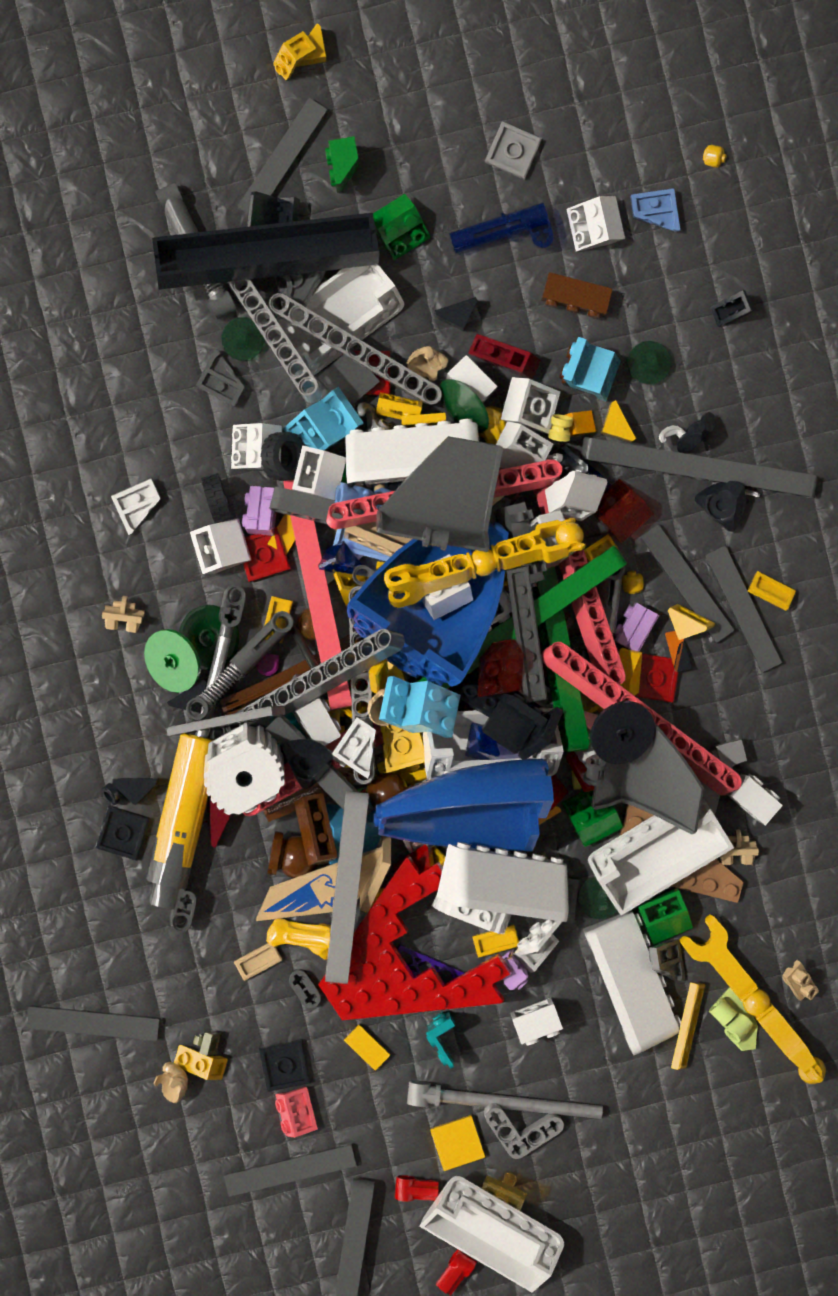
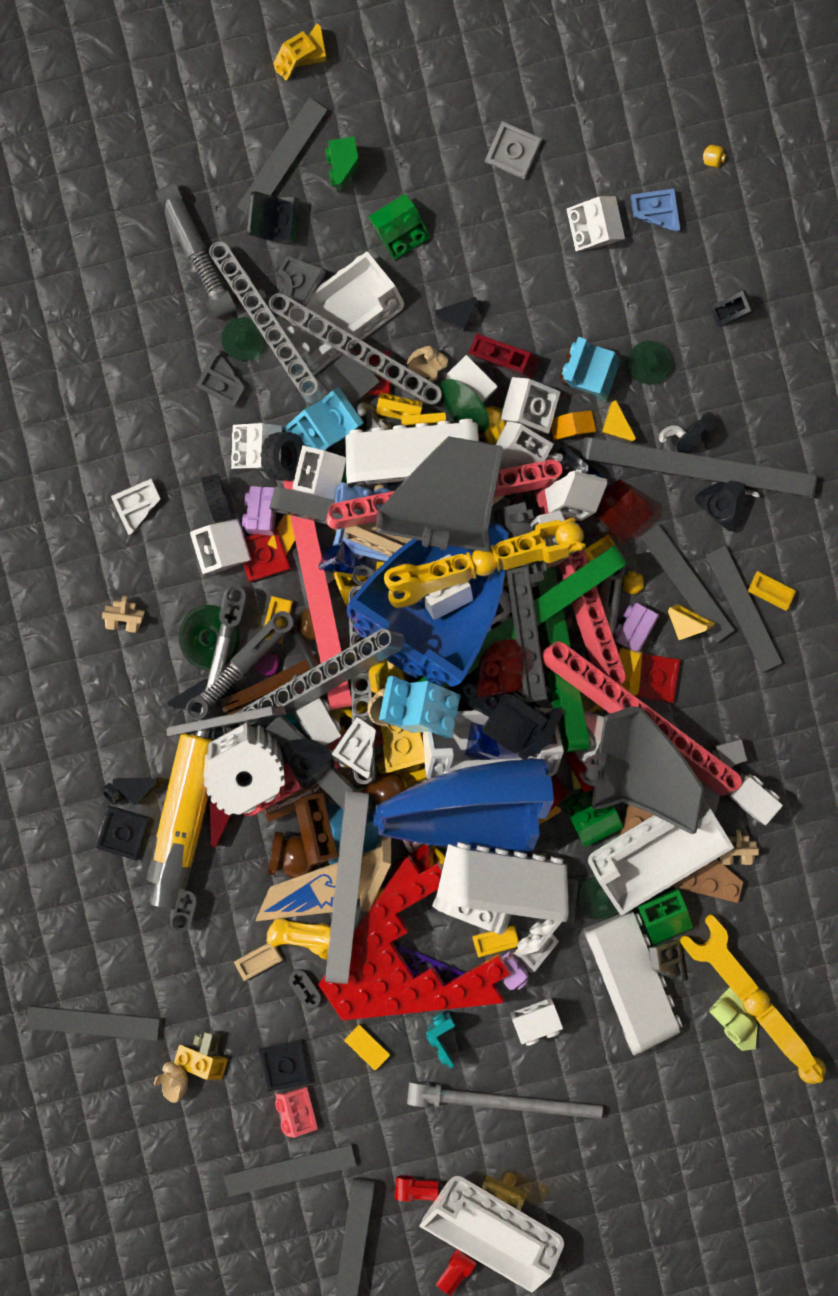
piece [144,629,200,693] -> none
black piece [152,213,379,290] -> none
yellow tile [430,1115,485,1171] -> none
clear blue piece [449,202,554,254] -> none
light grey beam [484,1103,564,1159] -> none
reddish brown brick [541,272,612,319] -> none
light yellow wheel [548,414,573,442] -> none
black piece [590,701,655,764] -> none
sticker [665,631,692,672] -> none
yellow tile [671,982,705,1070] -> none
tan hips [782,960,819,1001] -> none

